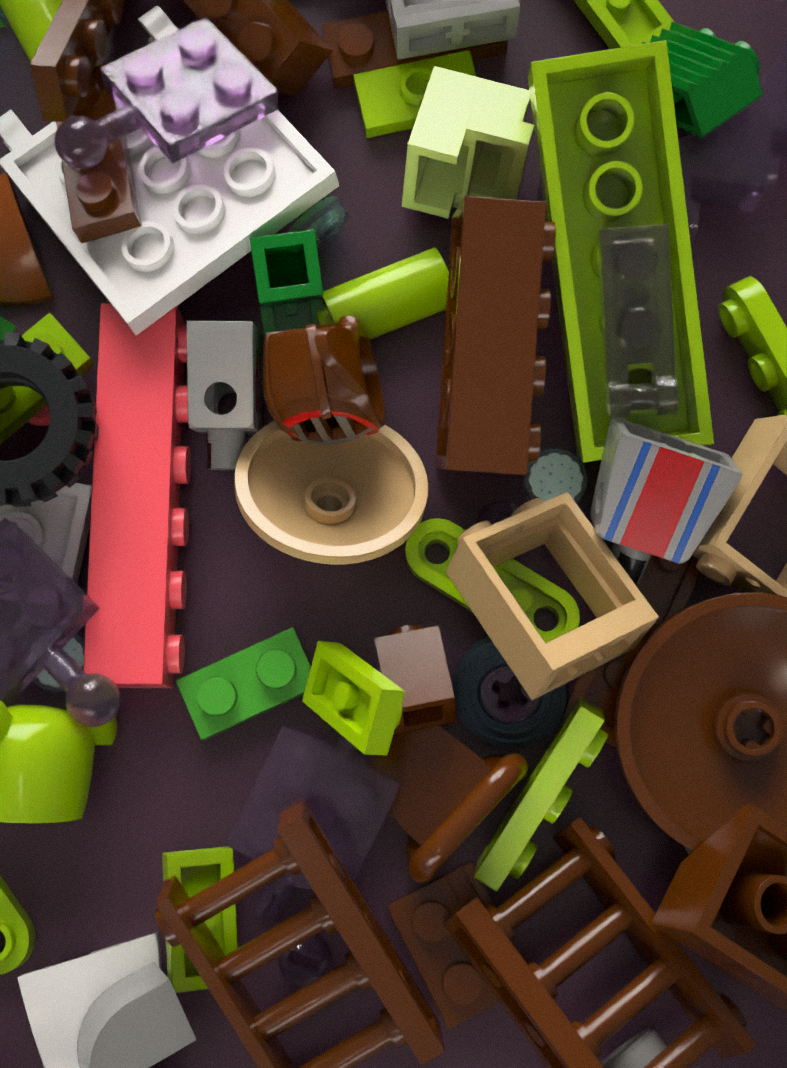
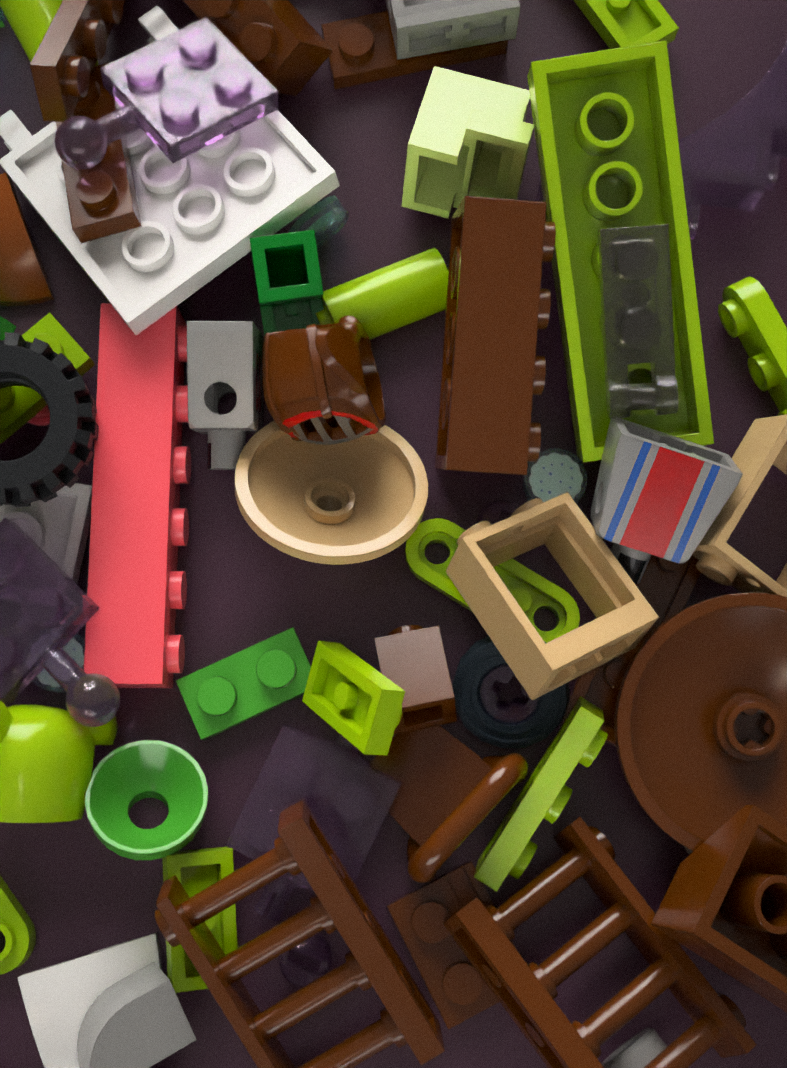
lime plate [353,50,476,138] -> none
green brick [642,22,763,139] -> none
none -> bright green piece [85,740,208,860]

